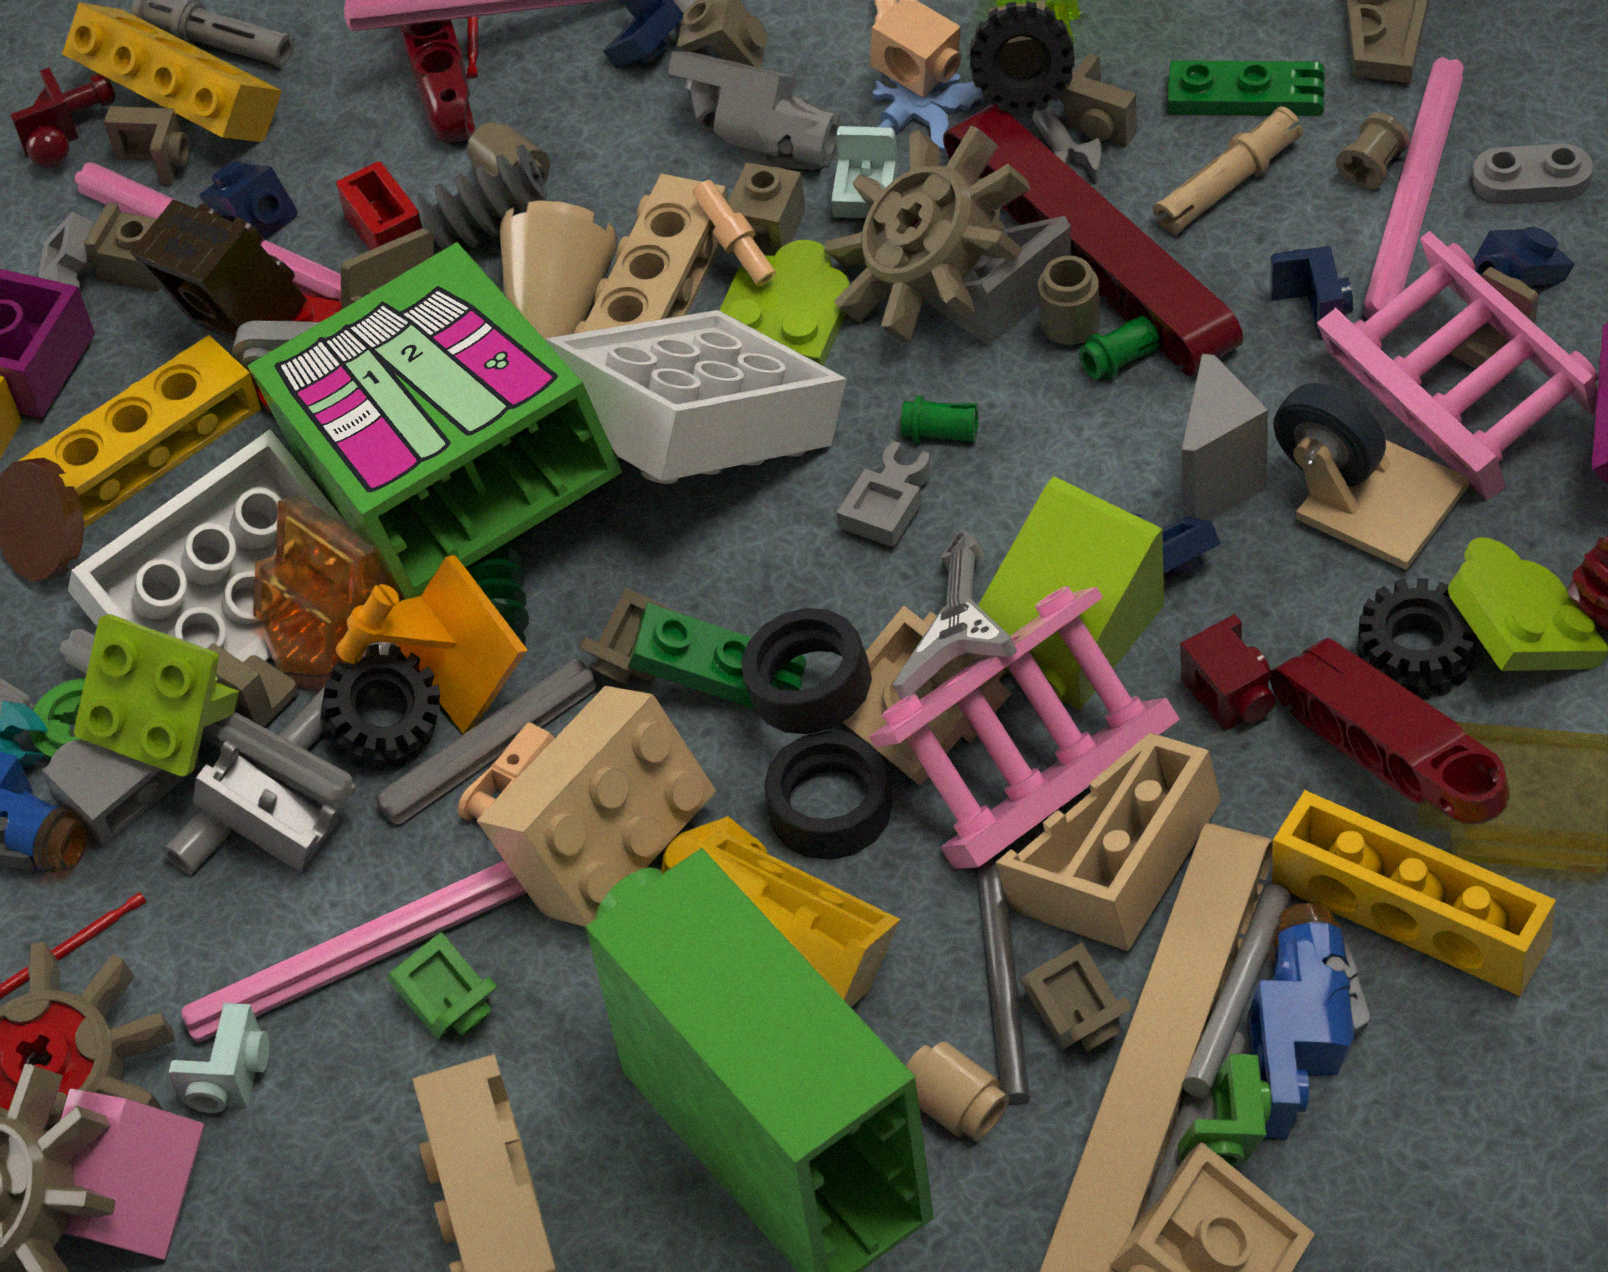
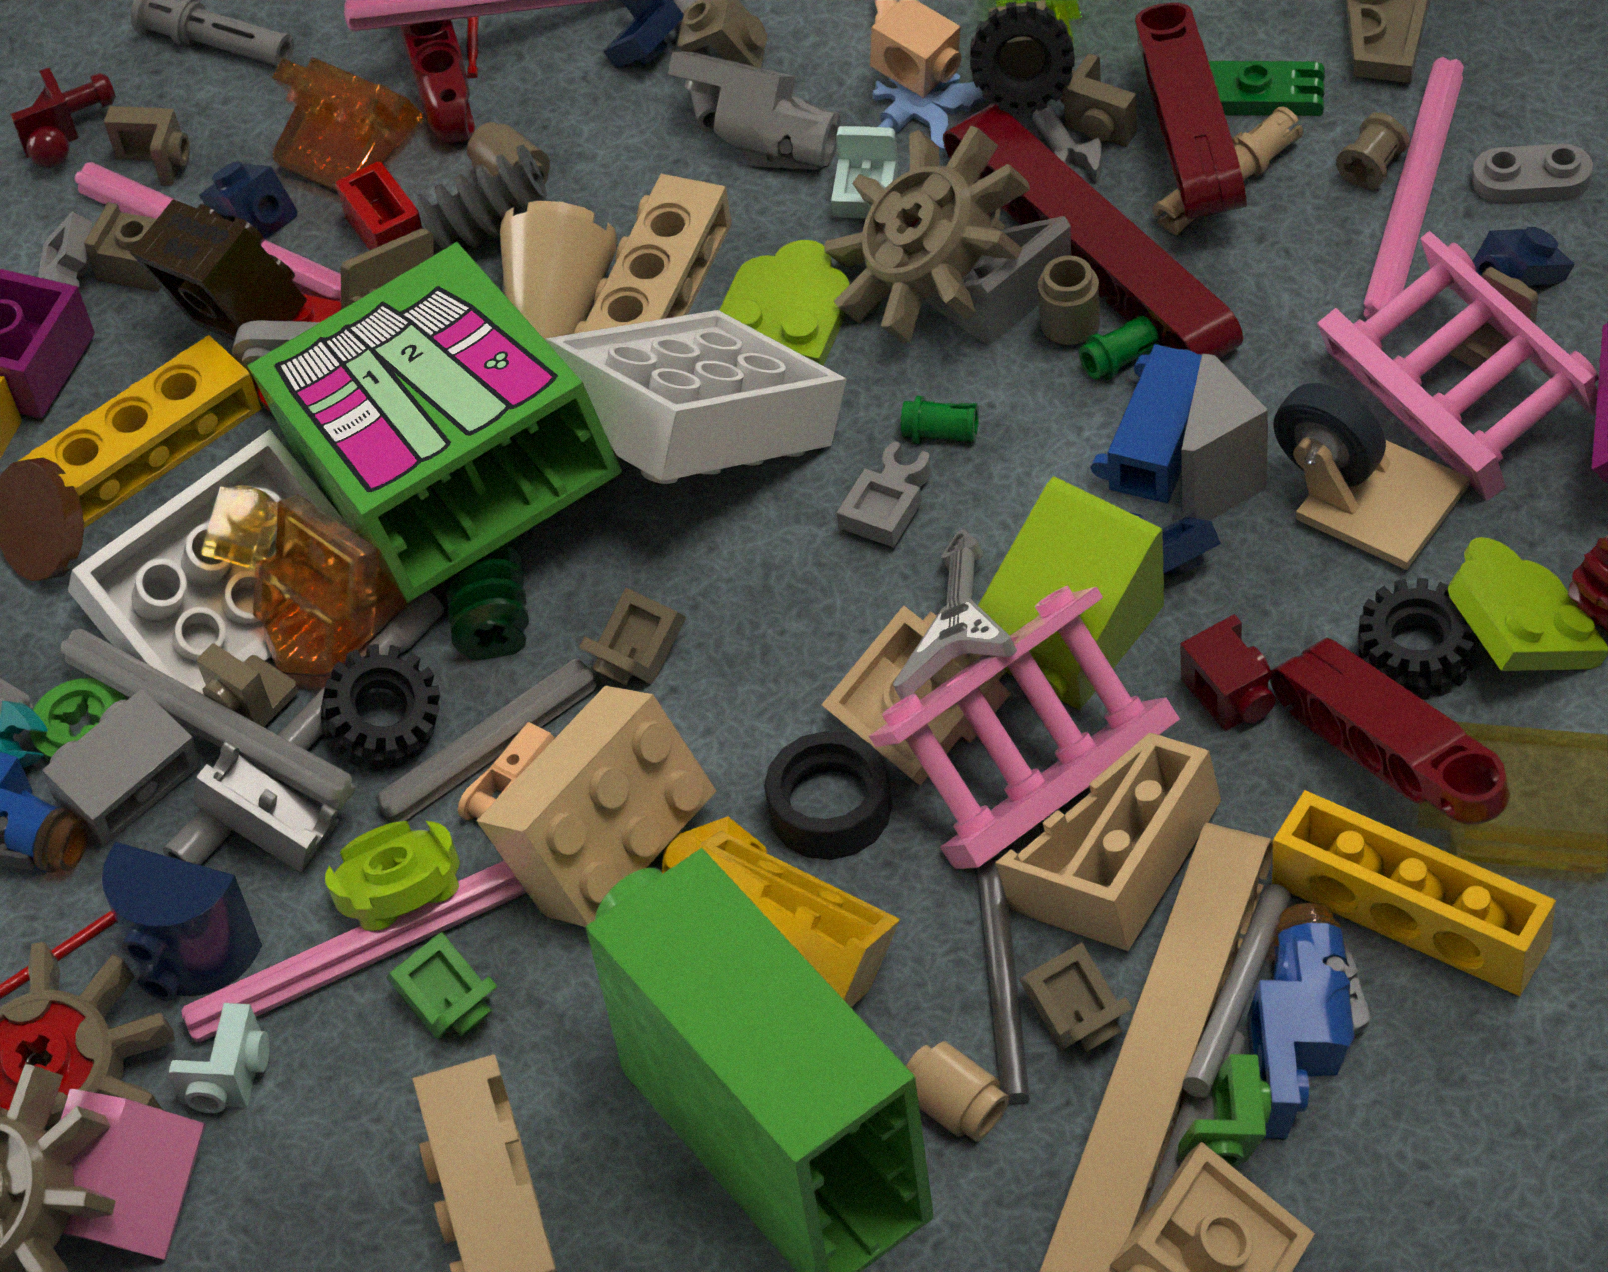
yellow brick [62,2,282,142] -> none
lime bracket [74,614,239,776] -> none
light orange plate [336,555,528,734] -> none
green hinge [628,602,807,709] -> none
light nougat bar [692,180,776,286] -> none
dark tan brick [727,162,806,256] -> none
black tyre [741,608,872,735] -> none
dark blue bracket [1270,246,1353,340] -> none
none -> dark blue brick [102,842,262,1001]
none -> clear yellow brick [201,485,281,571]
none -> clear orange piece [272,57,424,192]
none -> lime plate [325,821,460,931]
none -> blue brick [1091,344,1202,504]
none -> dark red piece [1135,3,1247,220]

